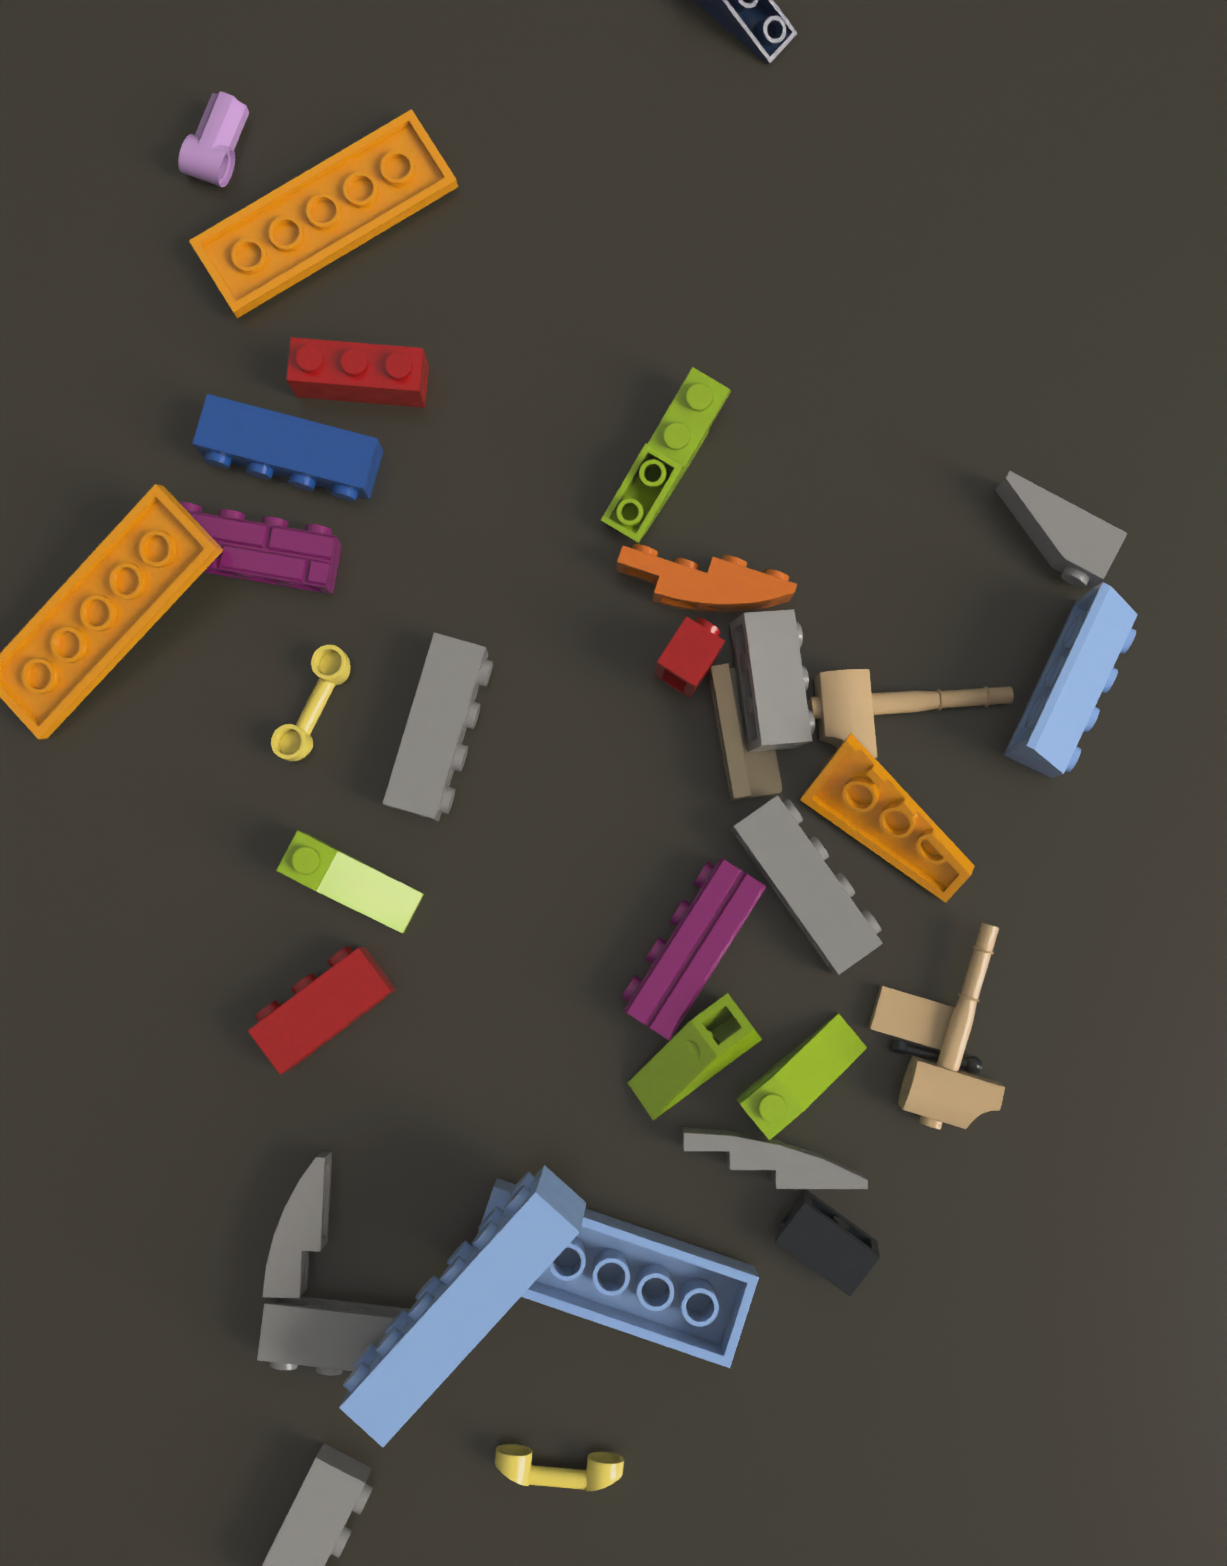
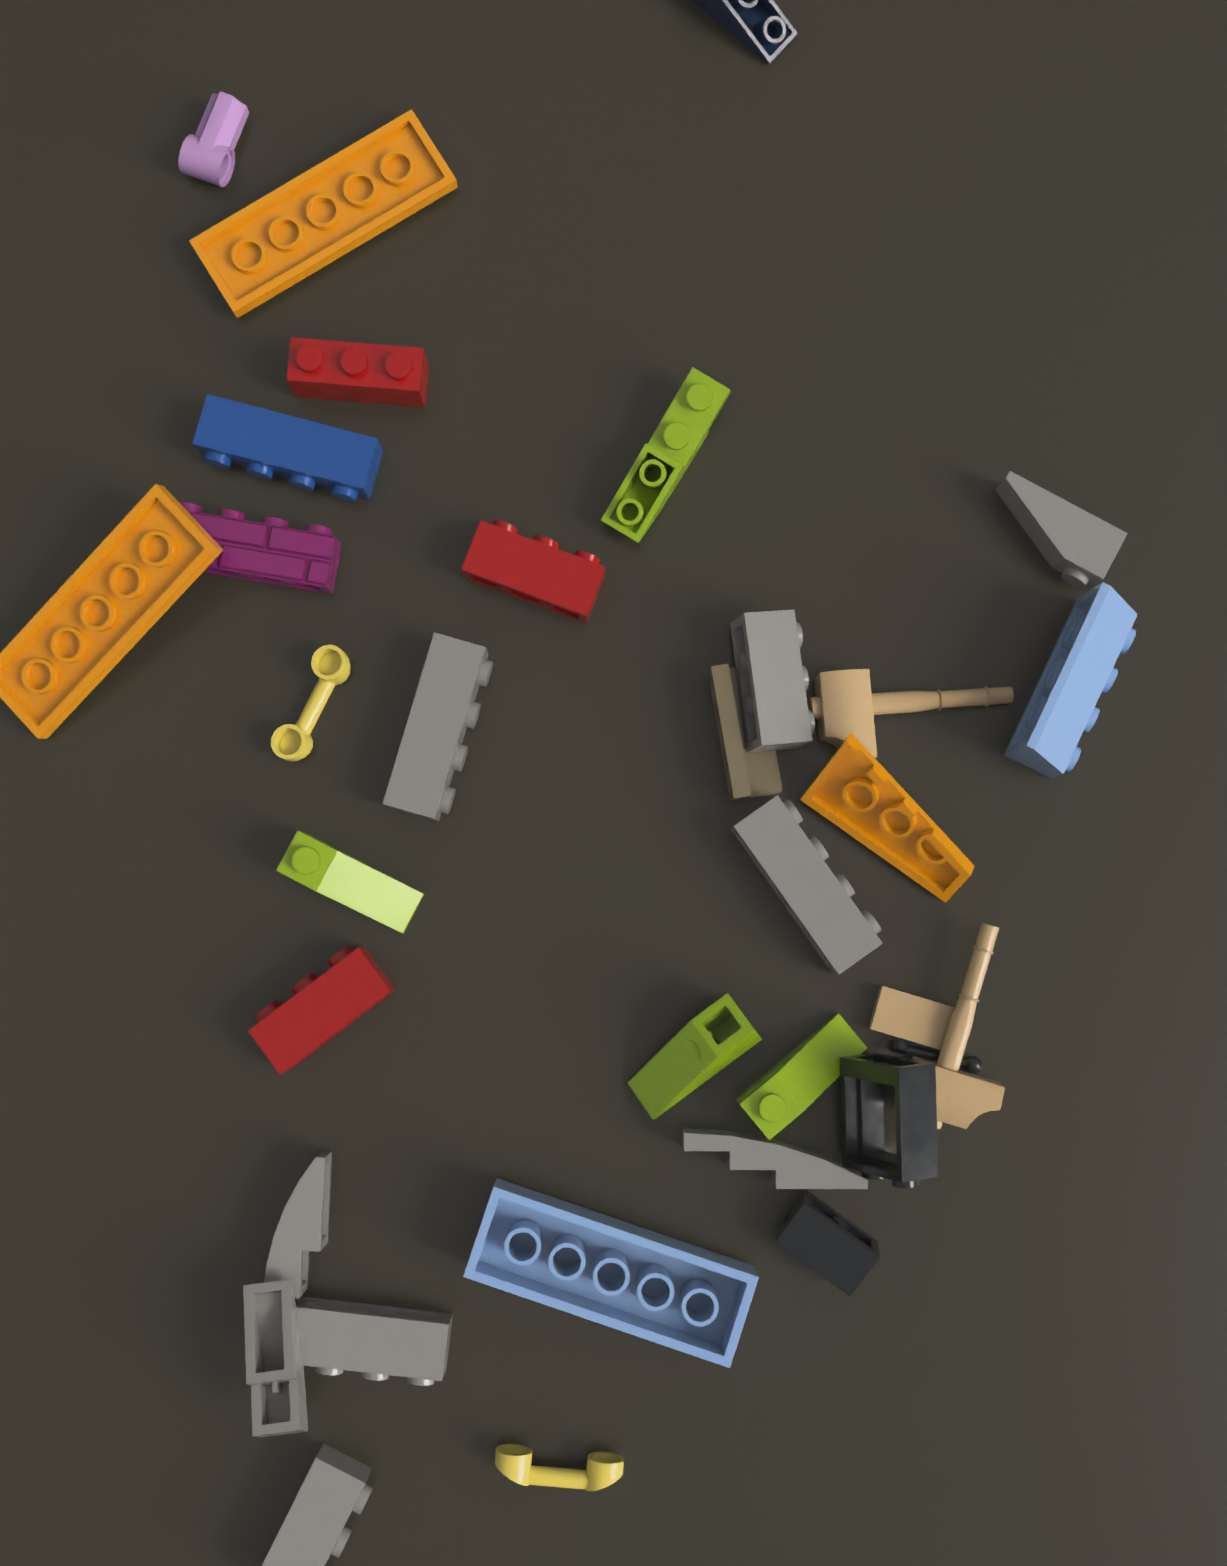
light blue brick [339,1165,586,1447] -> none
orange slope [617,544,797,613] -> none
magenta brick [621,858,766,1041] -> none
red brick [654,616,725,699] -> none
none -> light grey slope [243,1279,308,1438]
none -> red brick [461,519,606,624]
none -> black window [840,1053,939,1188]

